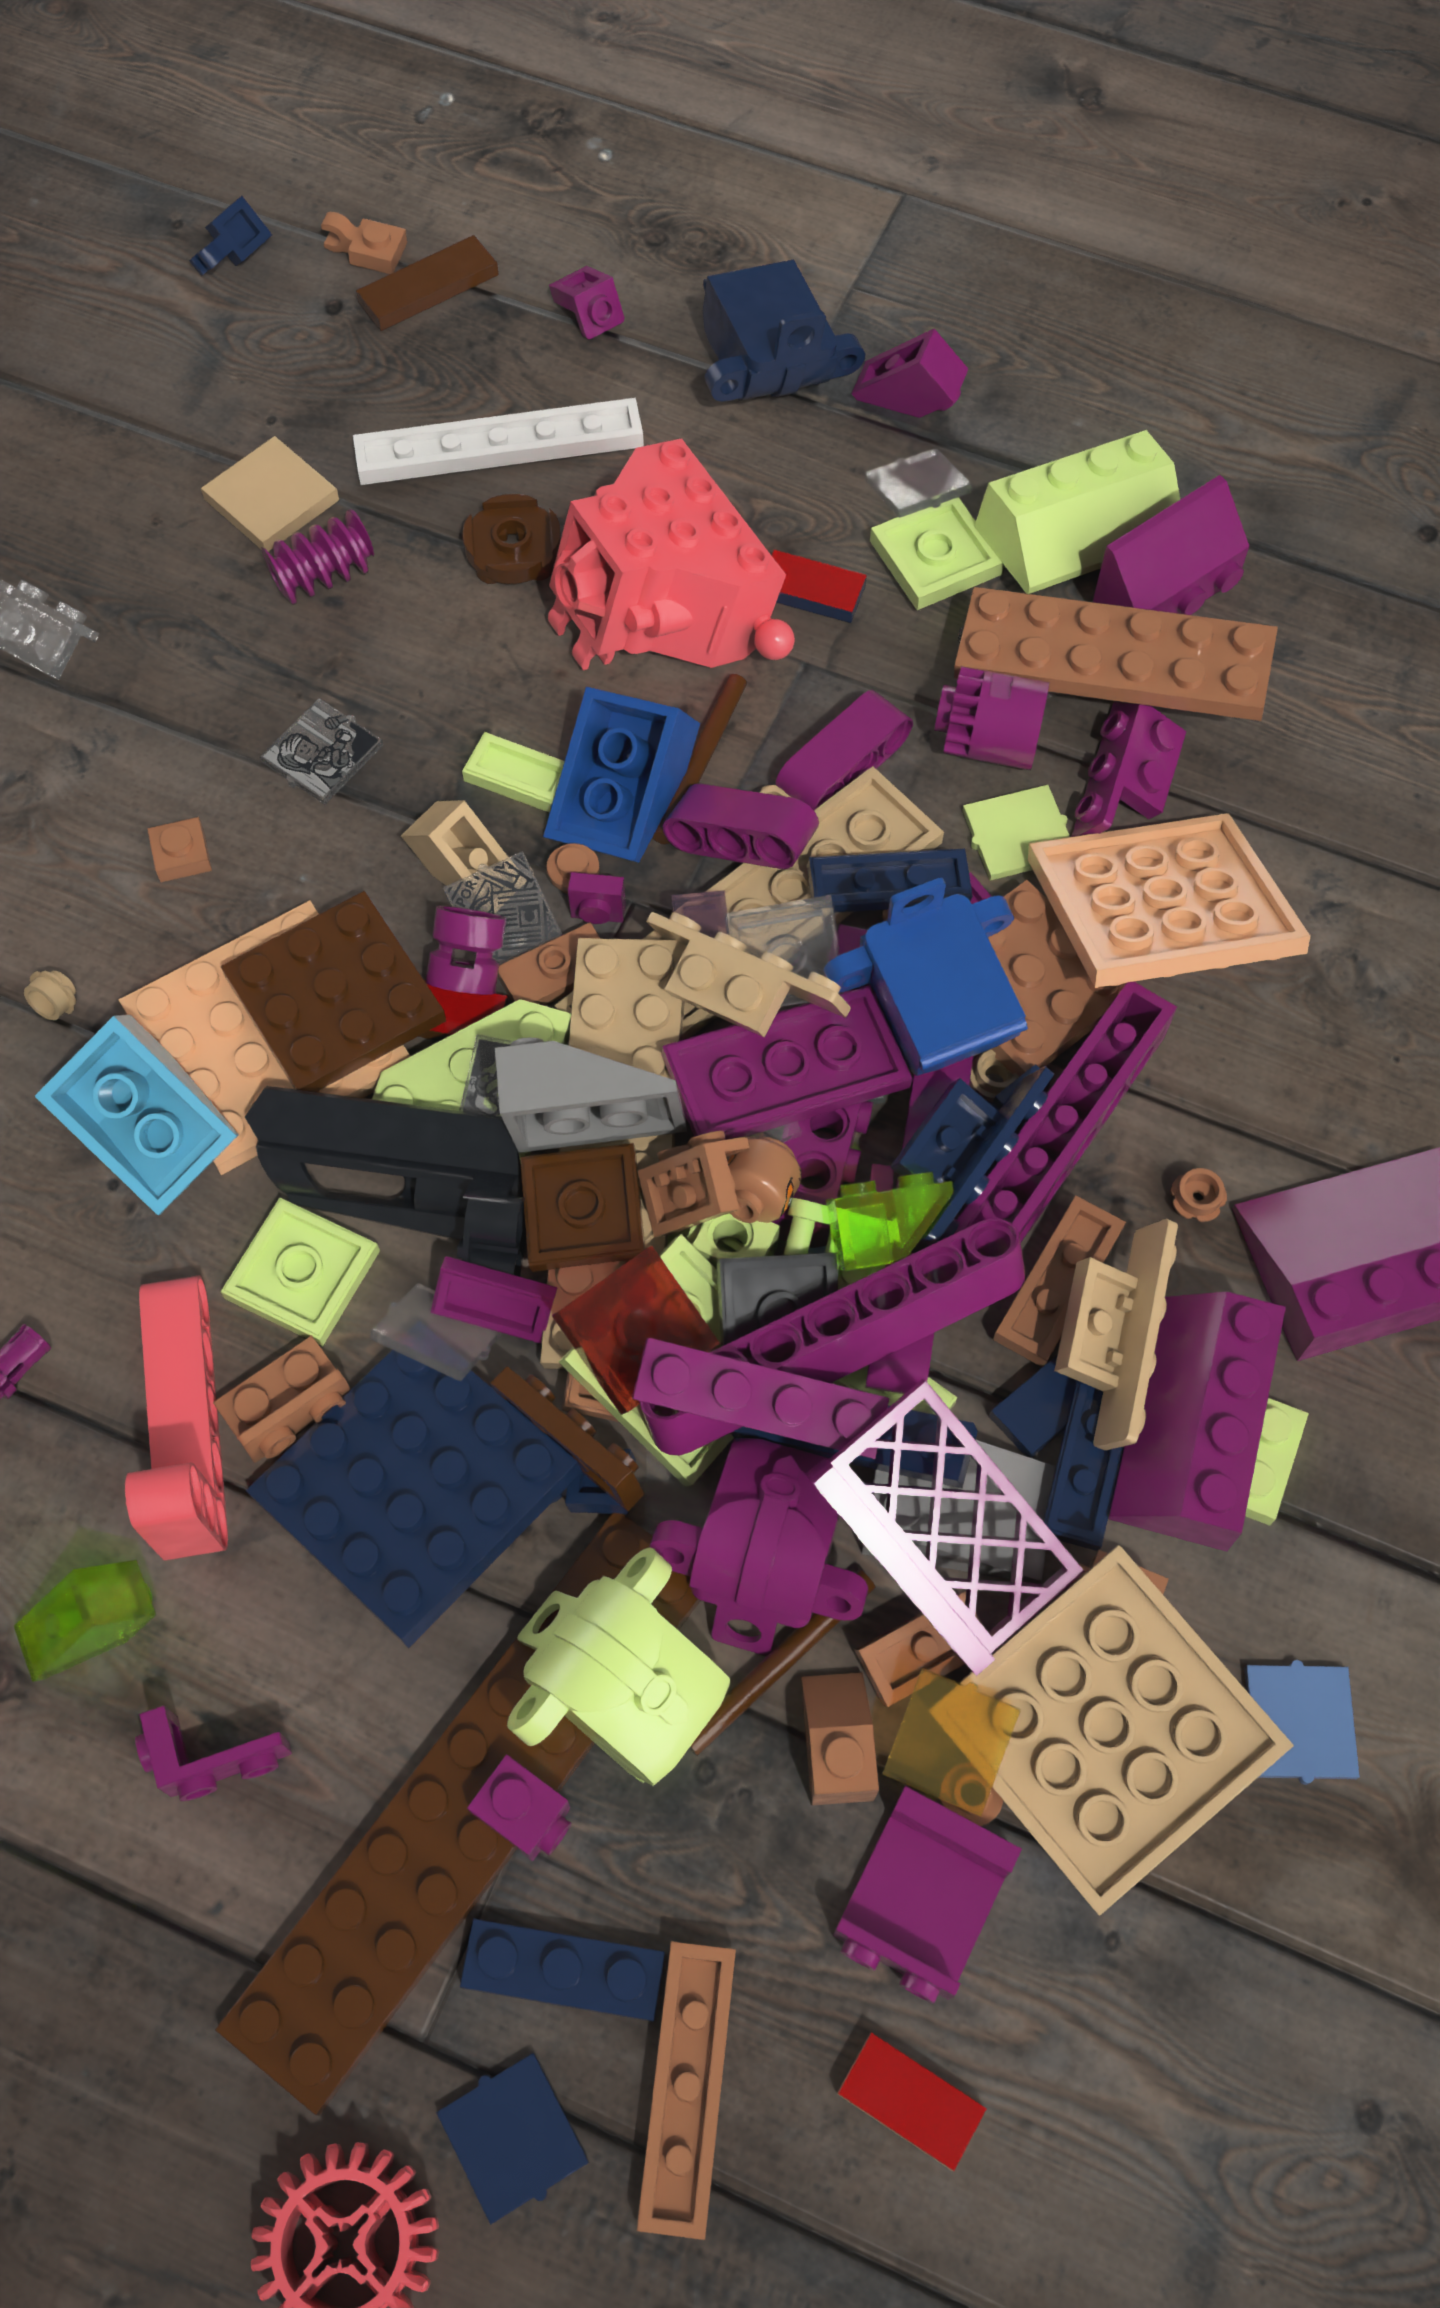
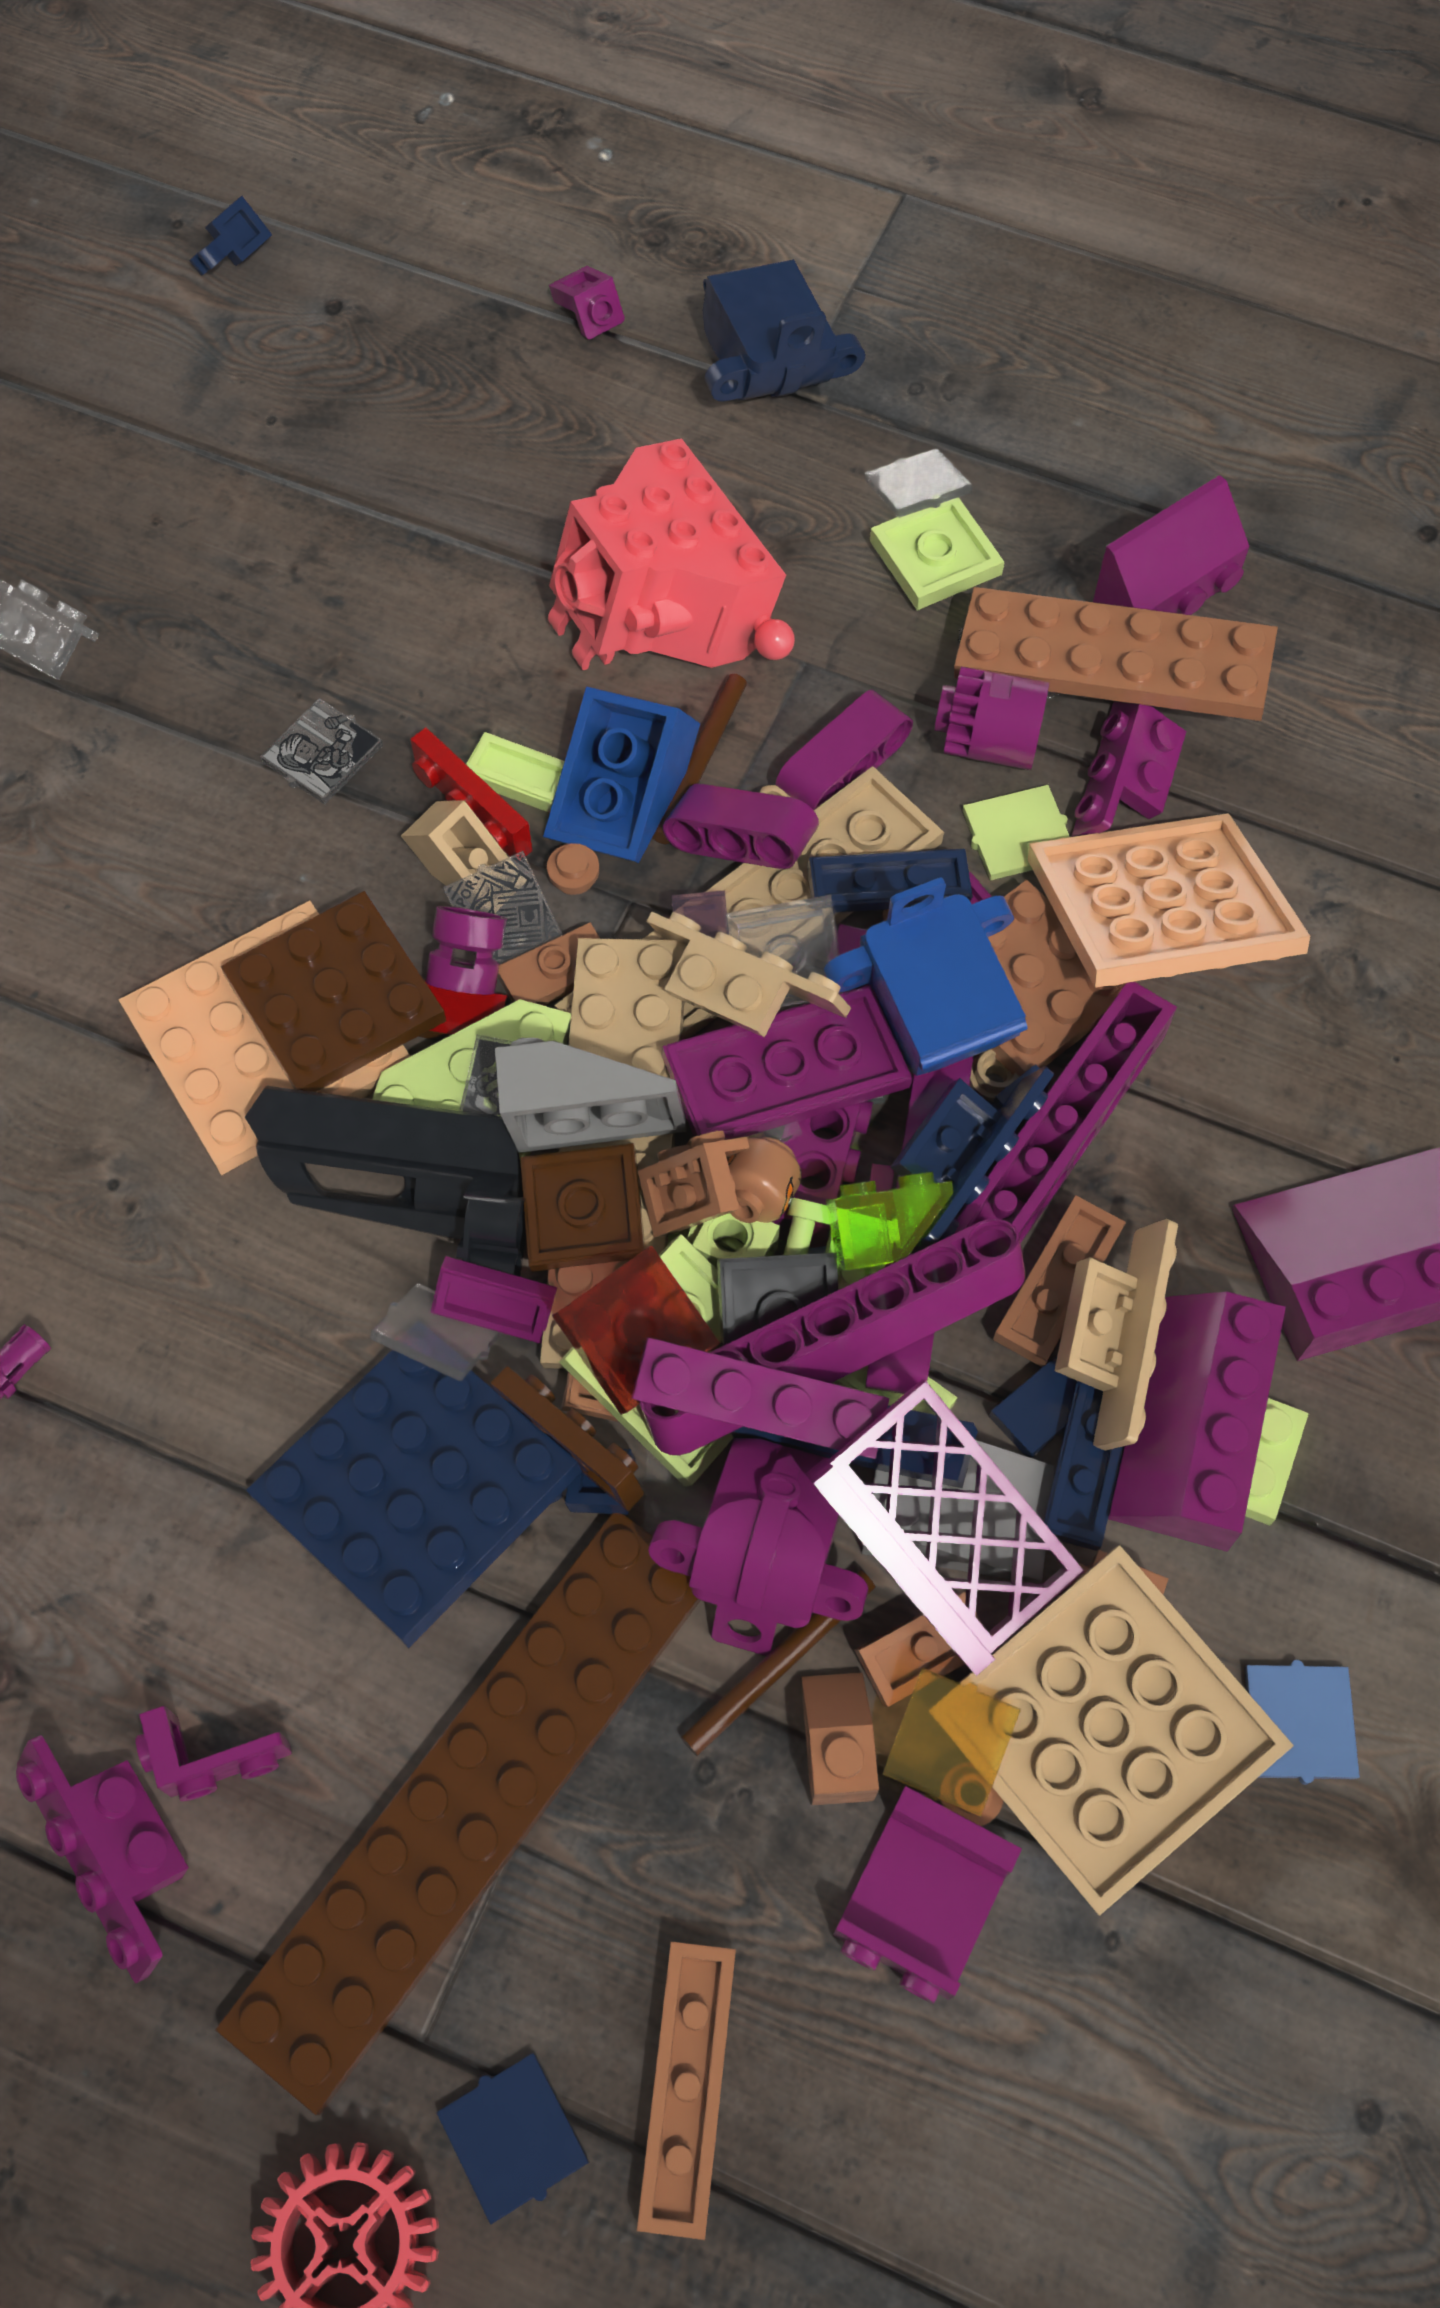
clear neon green slope [14,1560,157,1682] -> none
tan plate [24,971,76,1020] -> none
medium azure slope [35,1015,239,1215] -> none
coral beam [125,1275,228,1561] -> none
nougat plate [147,817,212,882] -> none
tan tile [201,436,339,552] -> none
nougat bracket [213,1335,351,1463] -> none
yellowish green tile [221,1198,380,1346] -> none
magenta piece [261,509,374,605] -> none
nougat plate [321,212,407,274] -> none
white plate [353,398,644,485] -> none
reddish brown tile [356,235,499,331] -> none
dark blue plate [460,1919,665,2022] -> none
reddish brown plate [463,494,561,584] -> none
magenta bracket [467,1754,572,1861] -> none
yellowish green piece [507,1547,730,1786] -> none
magenta plate [568,872,626,924] -> none
red tile [771,549,867,623] -> none
red tile [837,2032,987,2171] -> none
magenta slope [851,328,968,418] -> none
yellowish green slope [974,430,1180,594] -> none
nougat plate [1171,1168,1227,1222] -> none
none -> magenta bracket [16,1735,189,1983]
none -> red plate [410,727,533,863]

